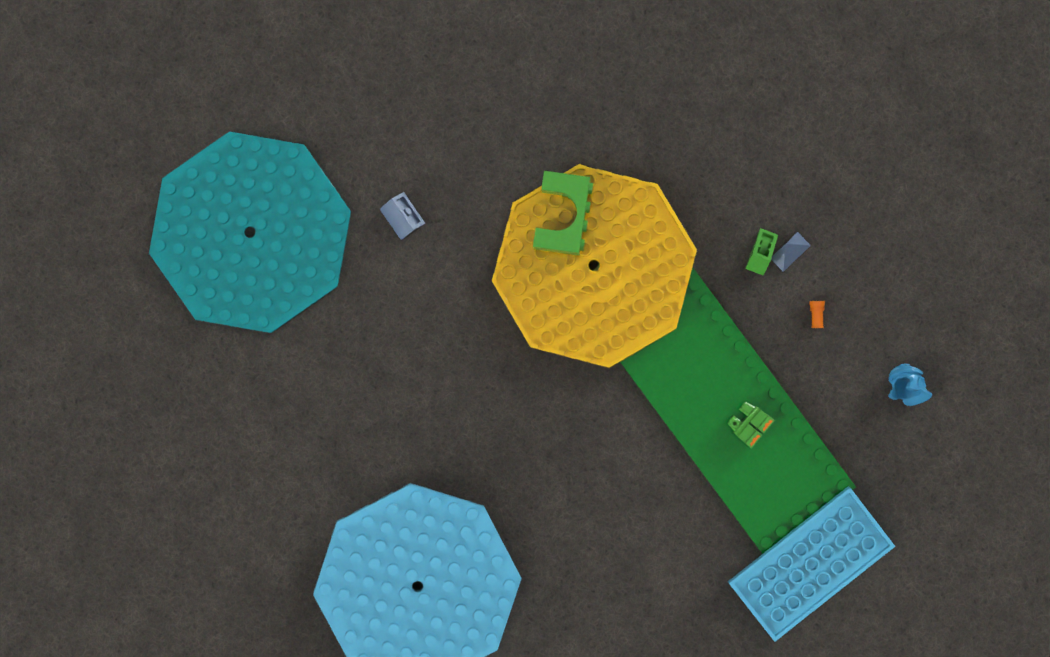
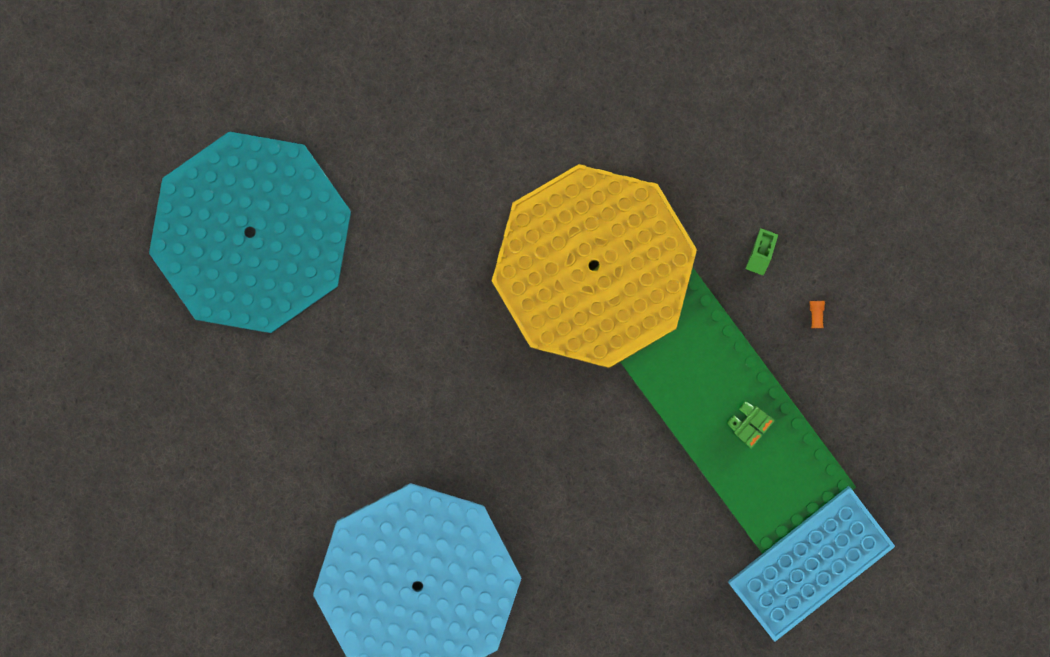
sand blue panel [380,192,425,240] -> none
bright green arch [533,171,594,256] -> none
sand blue slope [771,232,811,272] -> none
dark azure helmet [888,364,932,406] -> none

